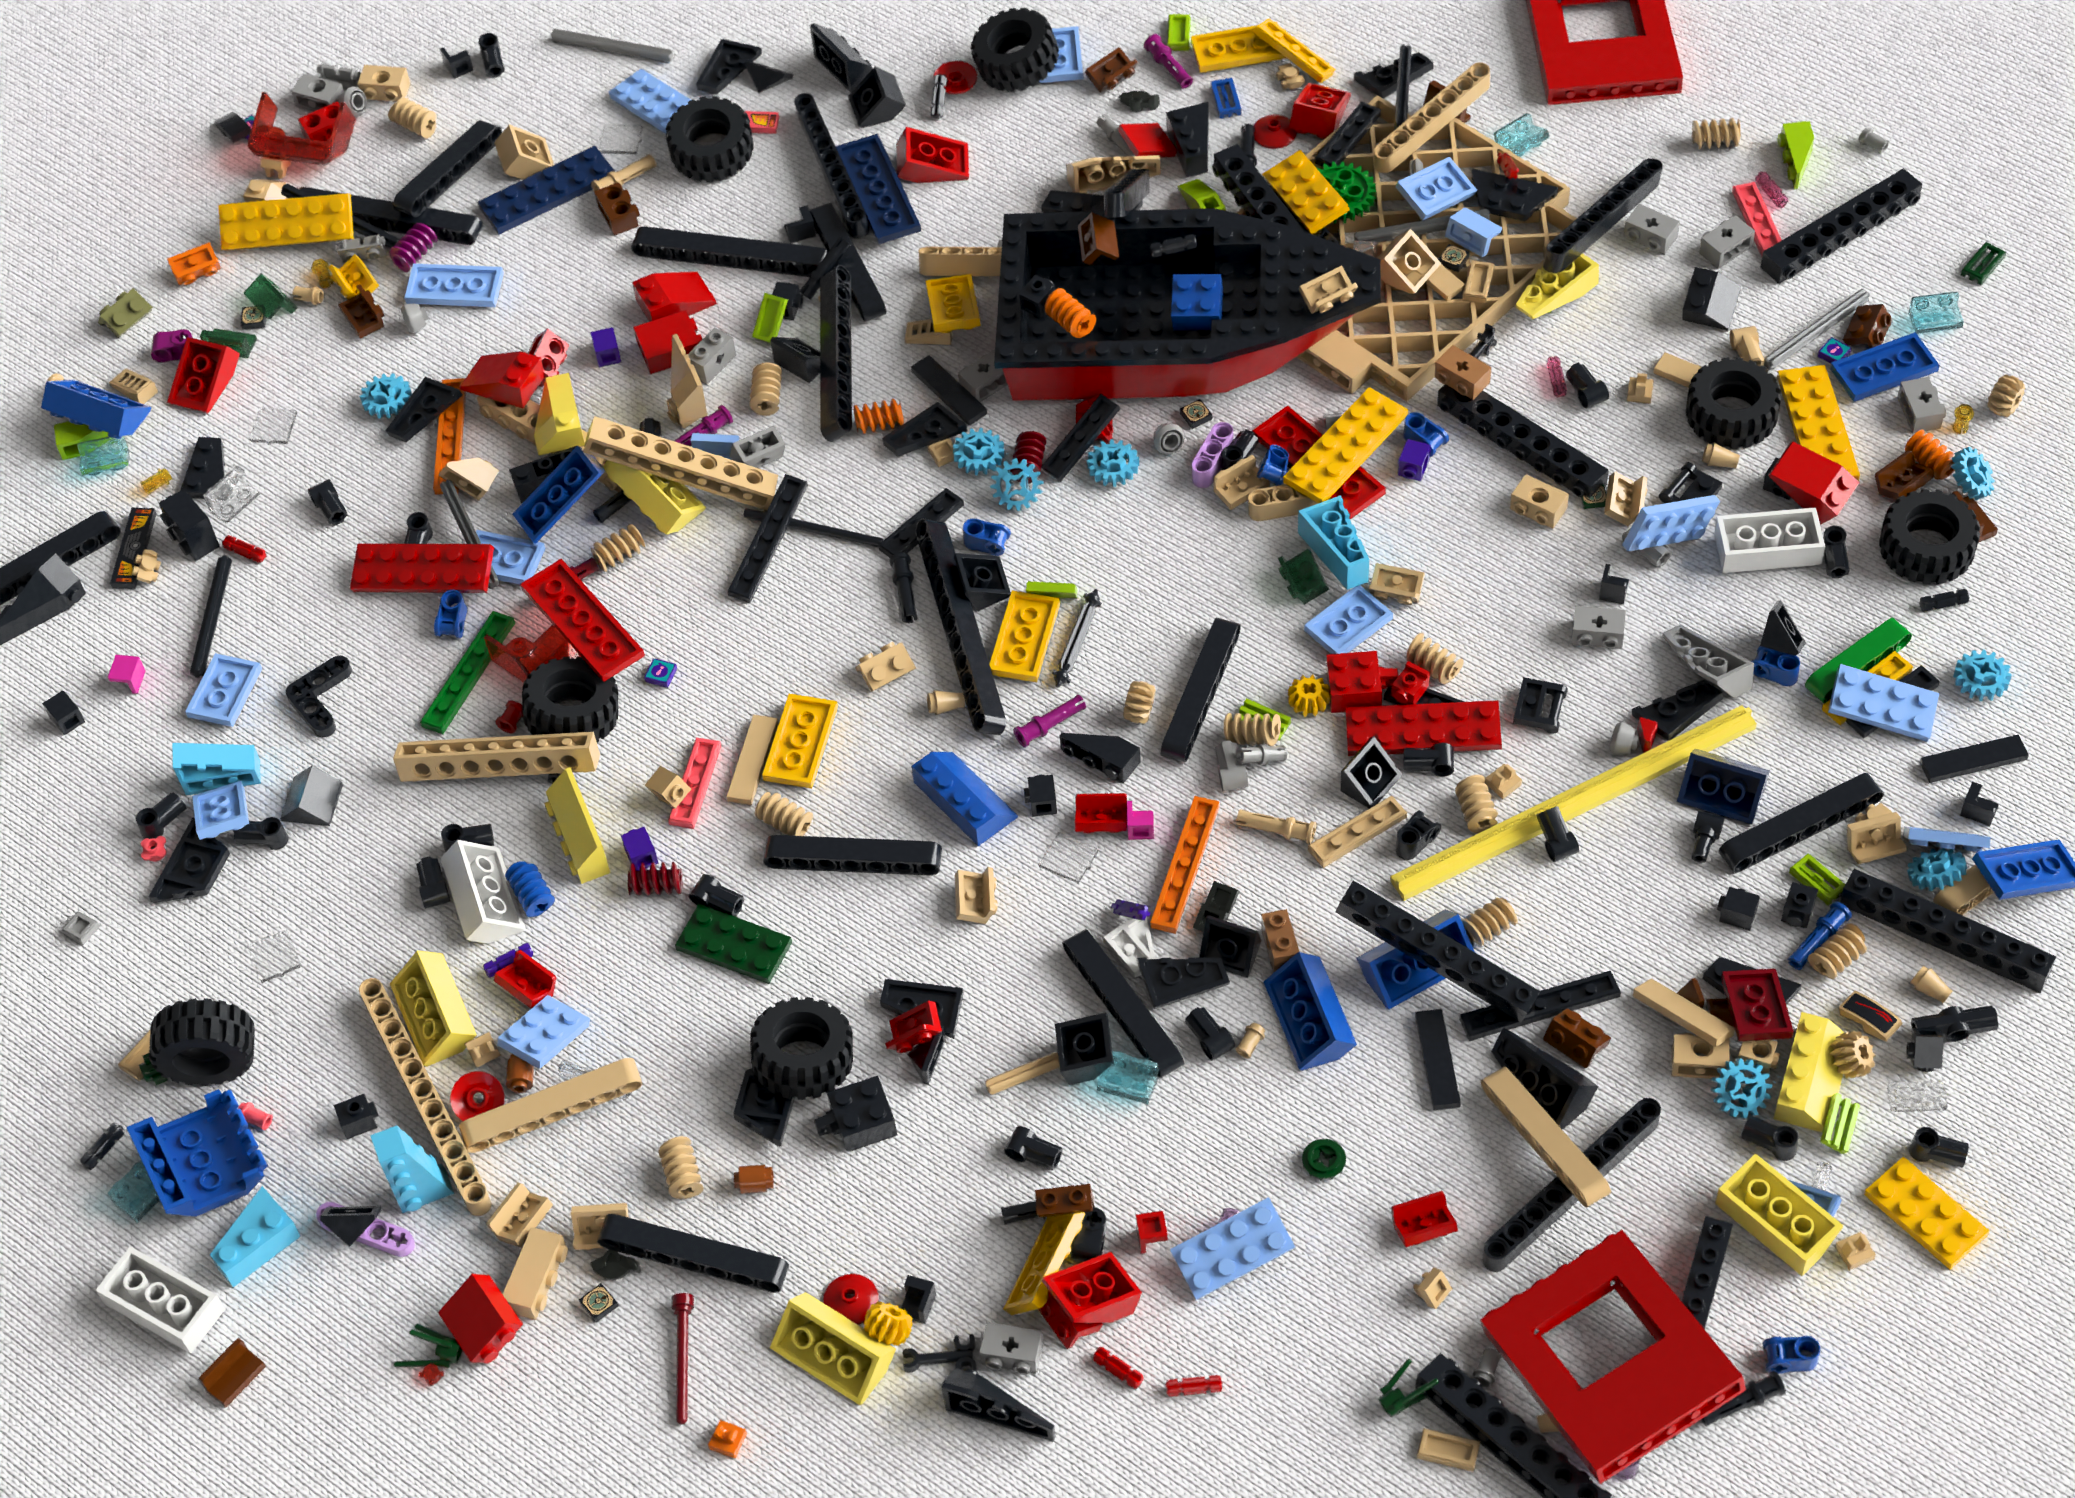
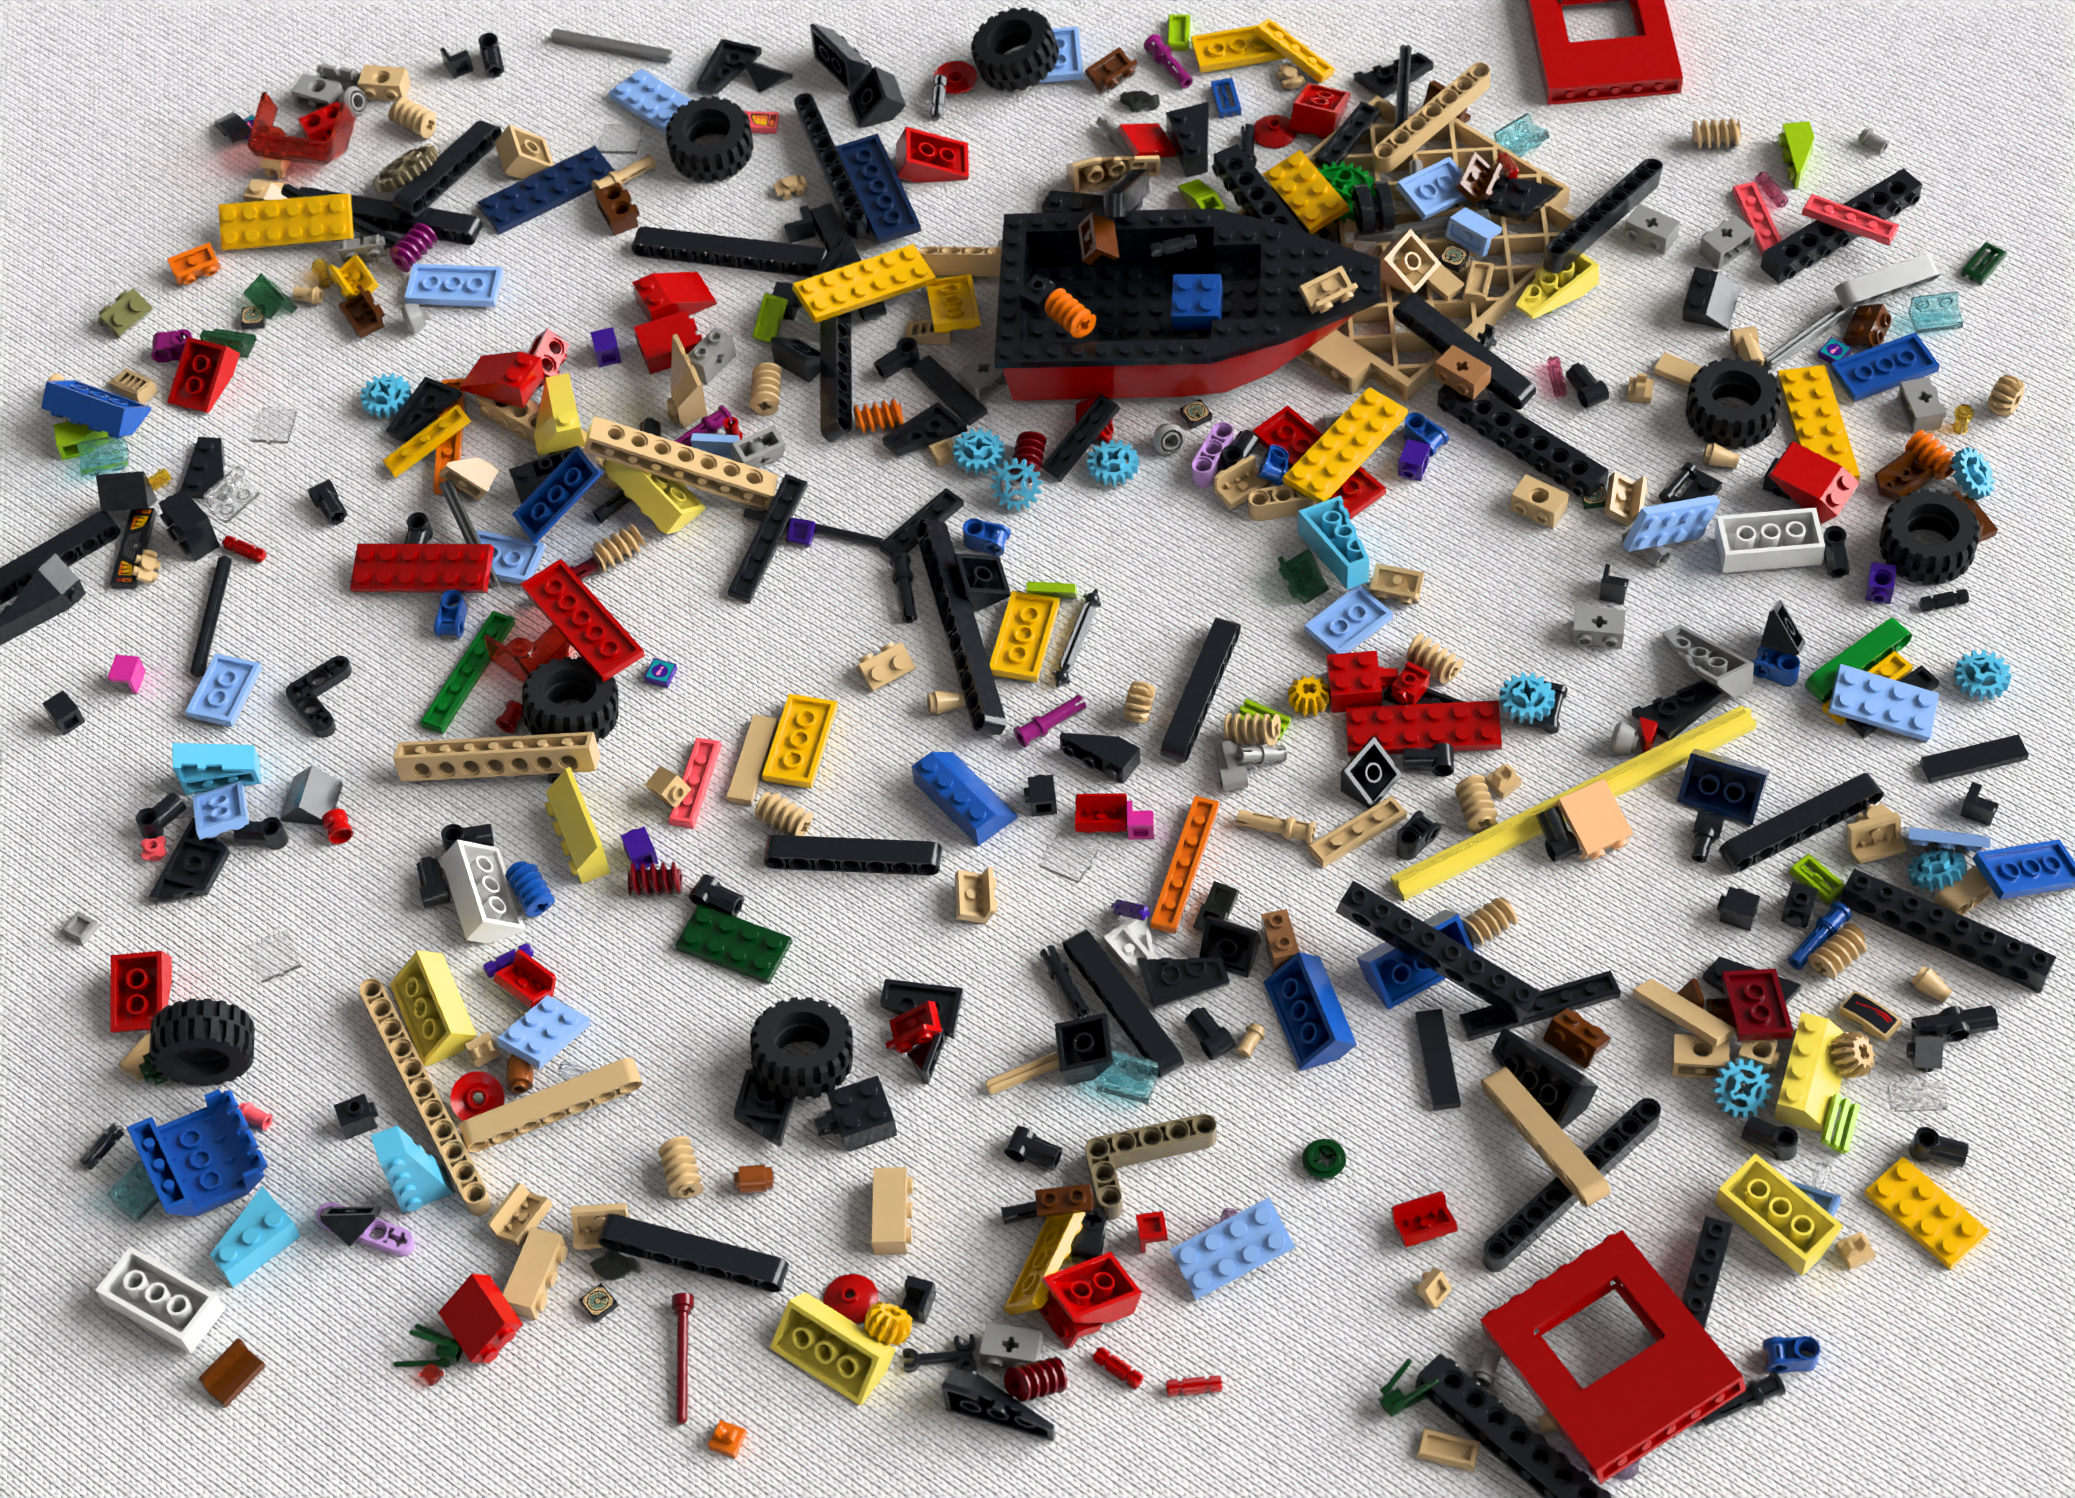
none -> black slope [96,471,157,512]
none -> red slope [110,951,172,1033]
none -> red wheel [322,809,353,844]
none -> dark tan gear [372,144,439,193]
none -> yellow tile [382,404,471,478]
none -> red pin [723,417,743,440]
none -> tan piece [773,175,807,200]
none -> dark purple tile [786,517,816,546]
none -> yellow plate [792,244,936,323]
none -> tan brick [871,1167,914,1255]
none -> black piece [874,337,920,379]
none -> dark red piece [1004,1356,1067,1402]
none -> black pin [1040,945,1089,1019]
none -> dark tan beam [1085,1114,1217,1220]
none -> black wheel [1351,180,1395,236]
none -> black beam [1392,292,1536,410]
none -> reddish brown bracket [1454,152,1503,205]
none -> medium azure gear [1499,672,1555,724]
none -> light nougat panel [1553,779,1633,861]
none -> coral tile [1802,194,1899,246]
none -> beam [1834,254,1940,310]
none -> dark purple brick [1865,562,1897,604]

